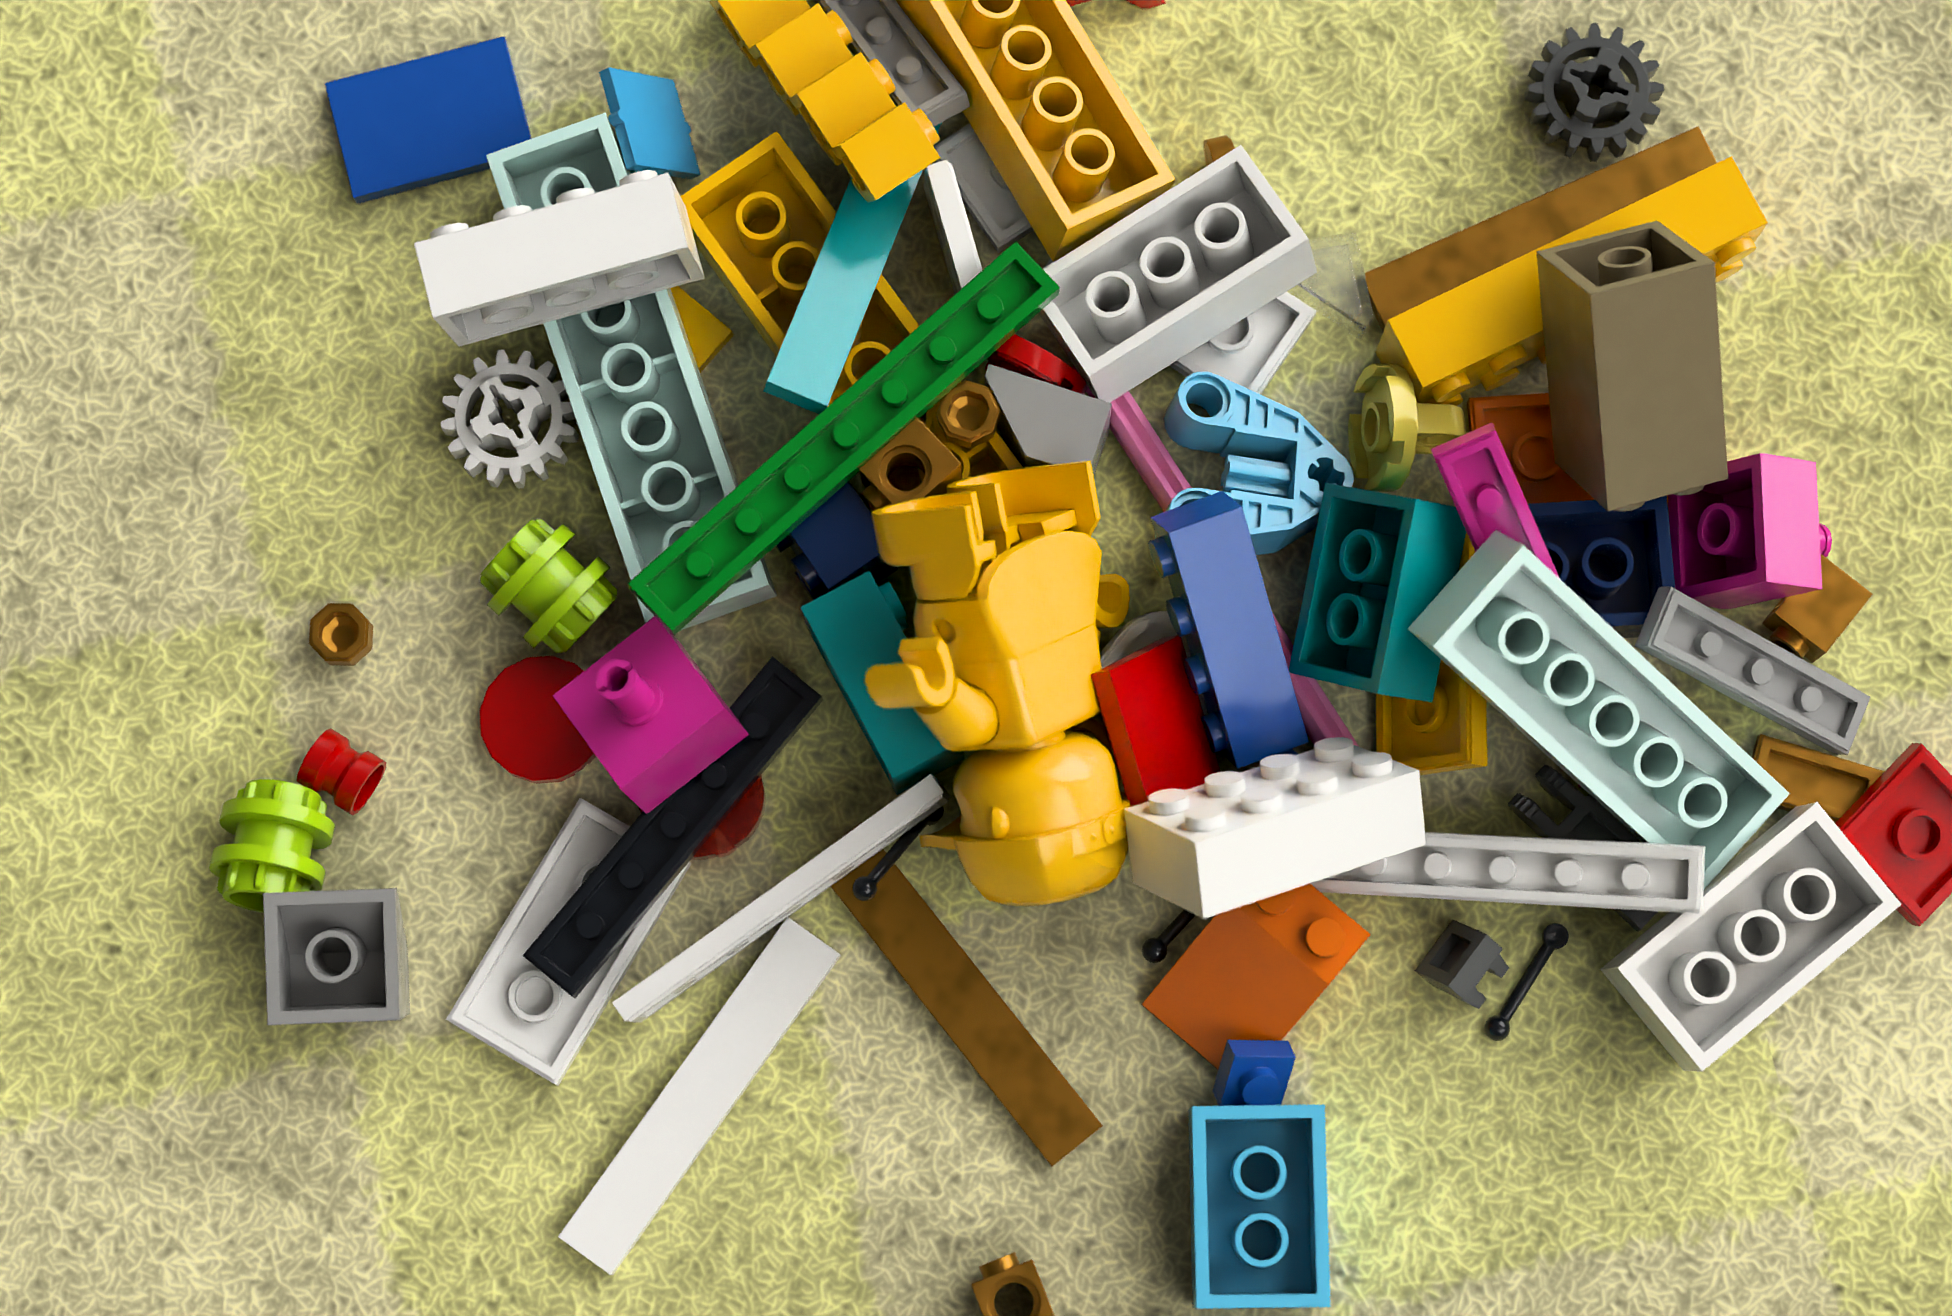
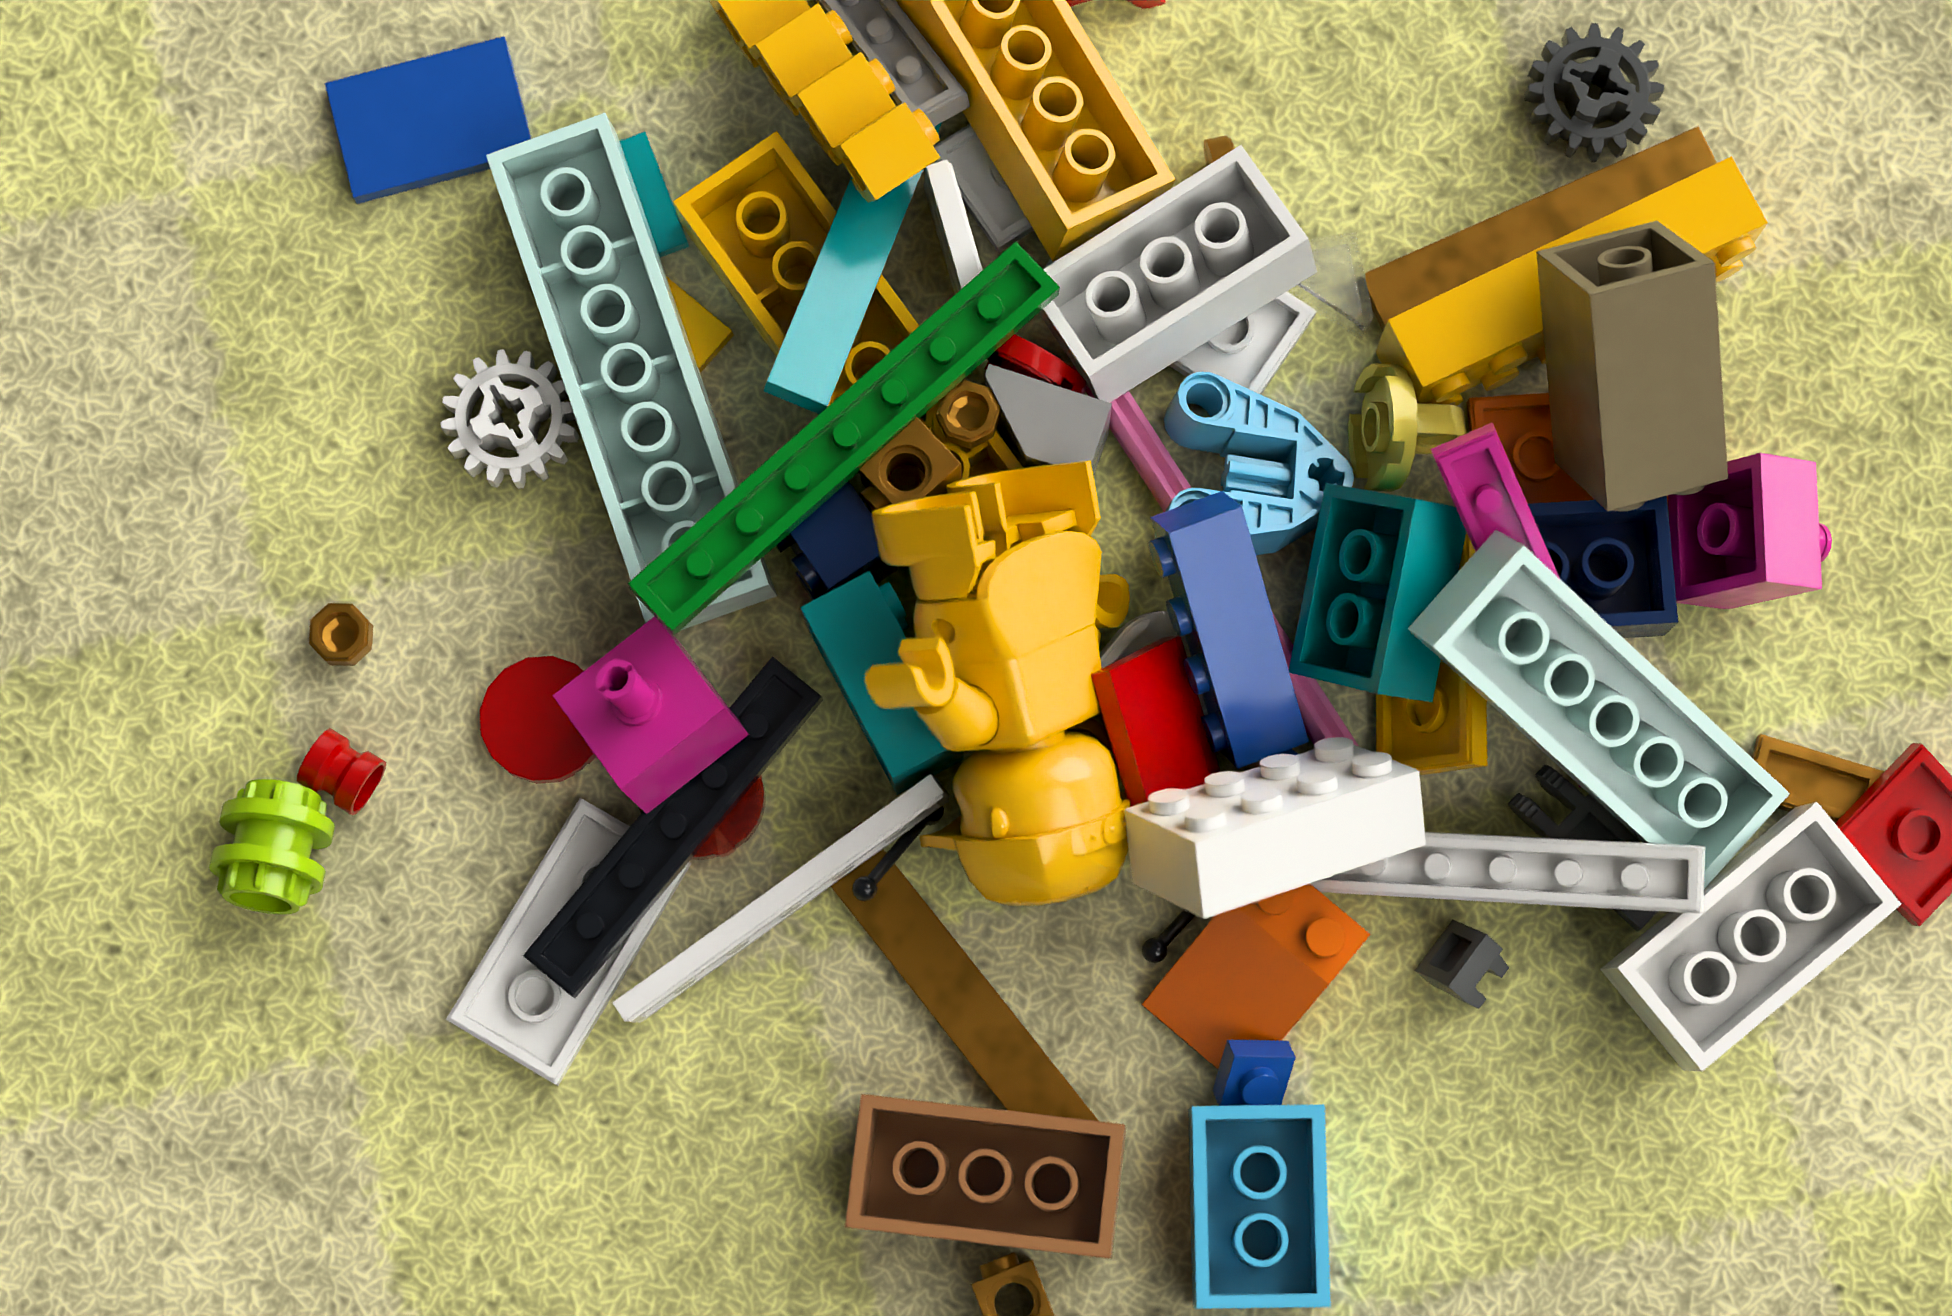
light grey slope [263,888,410,1025] -> none
white brick [414,170,705,347] -> none
lime piece [480,519,617,653] -> none
white tile [558,917,841,1275] -> none
dark azure piece [599,67,701,179] -> none
black hinge [1485,923,1569,1041] -> none
light grey tile [1635,587,1870,755] -> none
pearl gold brick [1762,554,1873,663] -> none
none -> medium nougat brick [845,1094,1127,1259]

